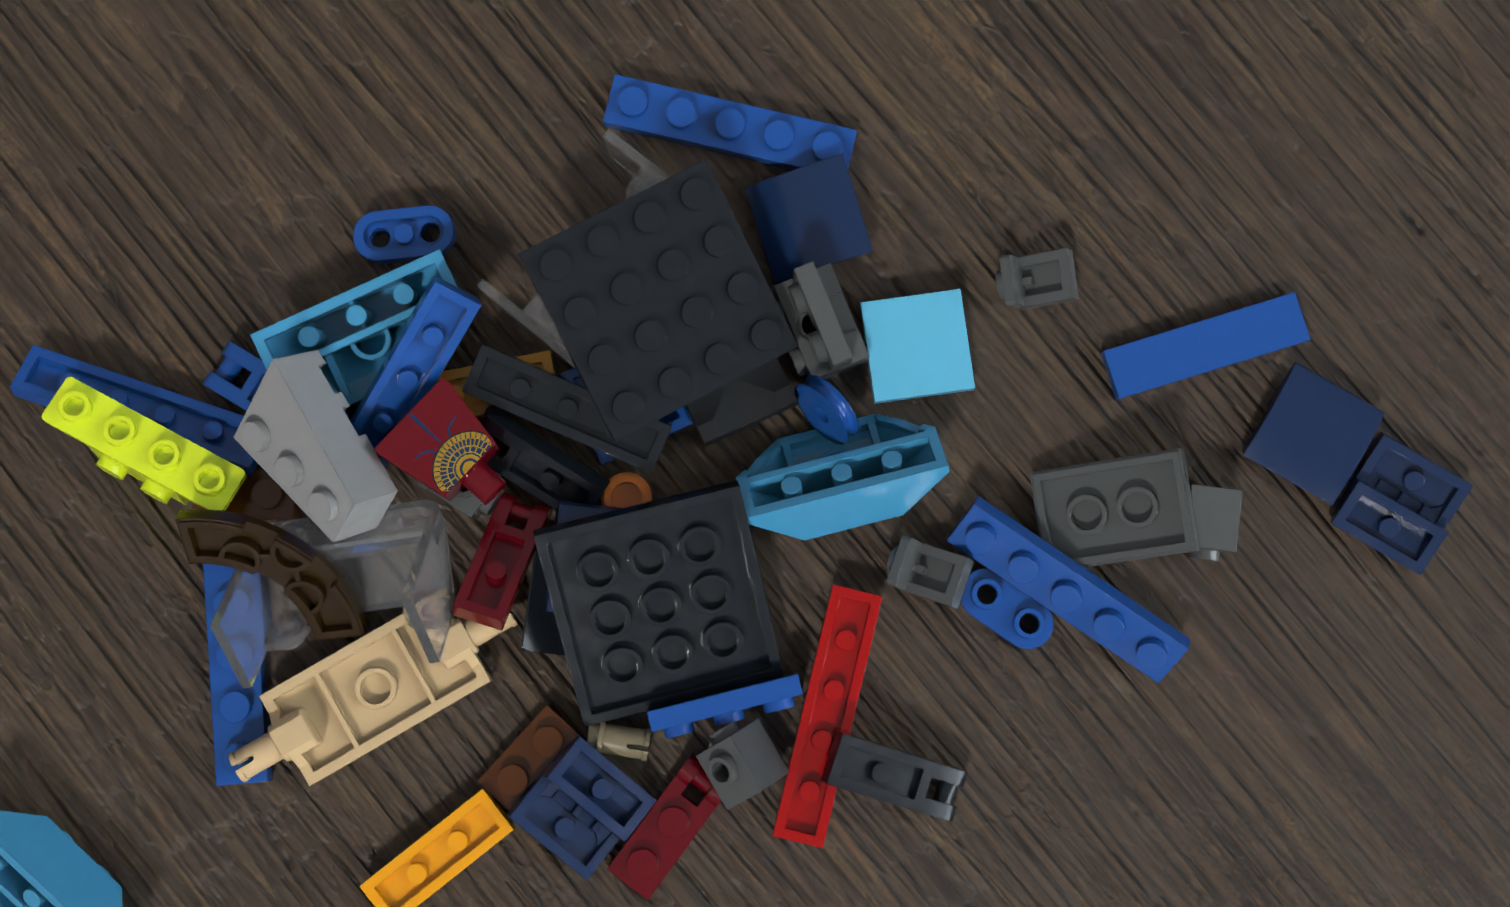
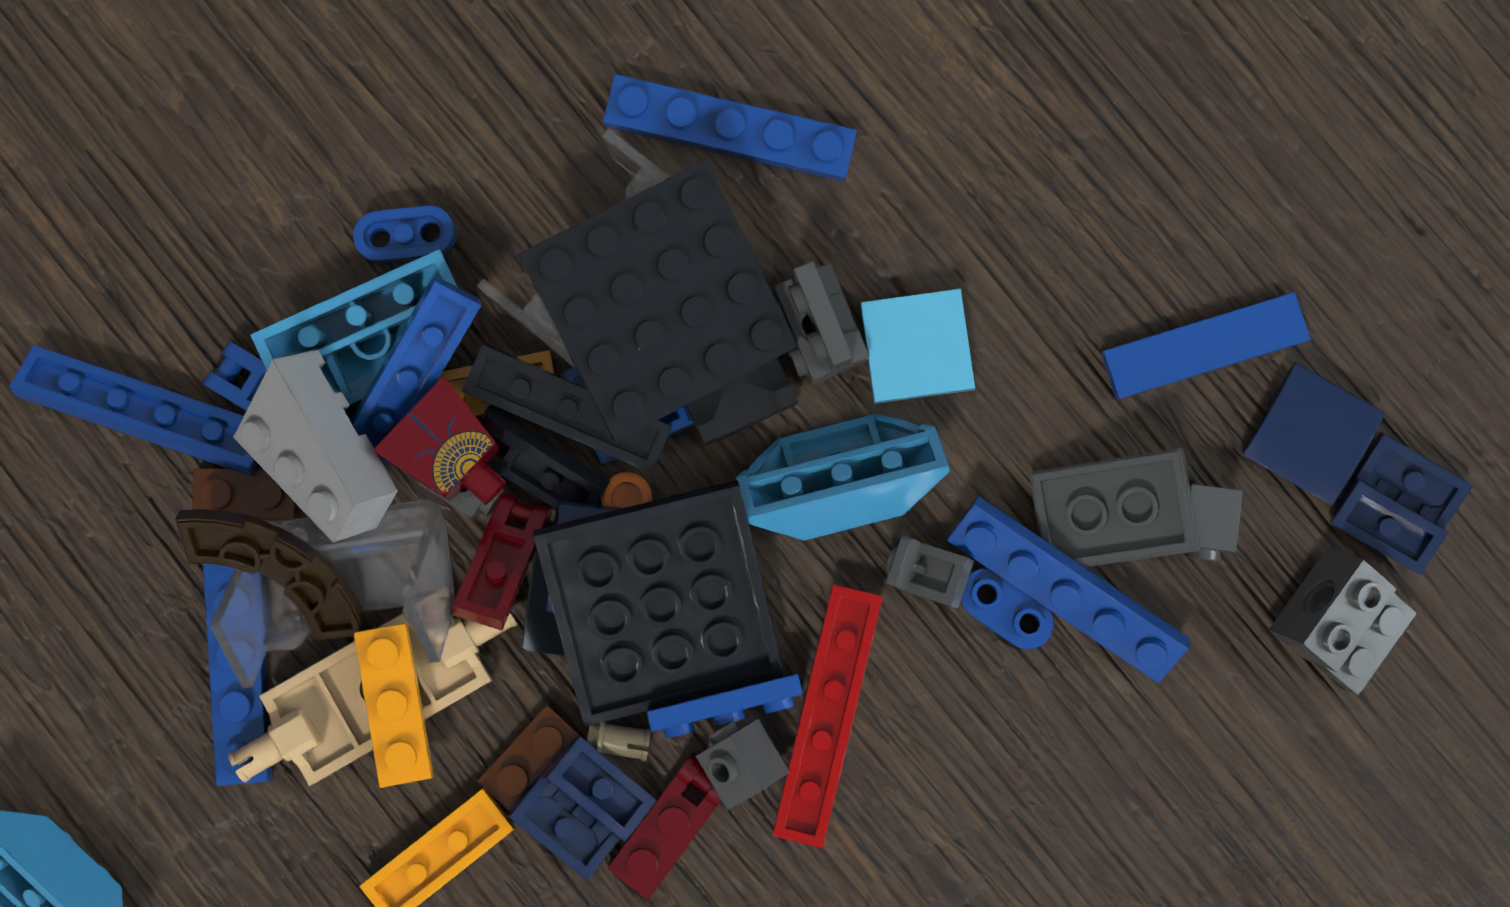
neon yellow bracket [41,377,247,511] -> none
dark blue slope [745,154,873,284] -> none
blue piece [794,375,859,445] -> none
black plate [821,730,968,822] -> none
dark grey bracket [995,248,1079,310] -> none
none -> light orange plate [354,623,434,788]
none -> dark grey brick [1269,548,1417,695]

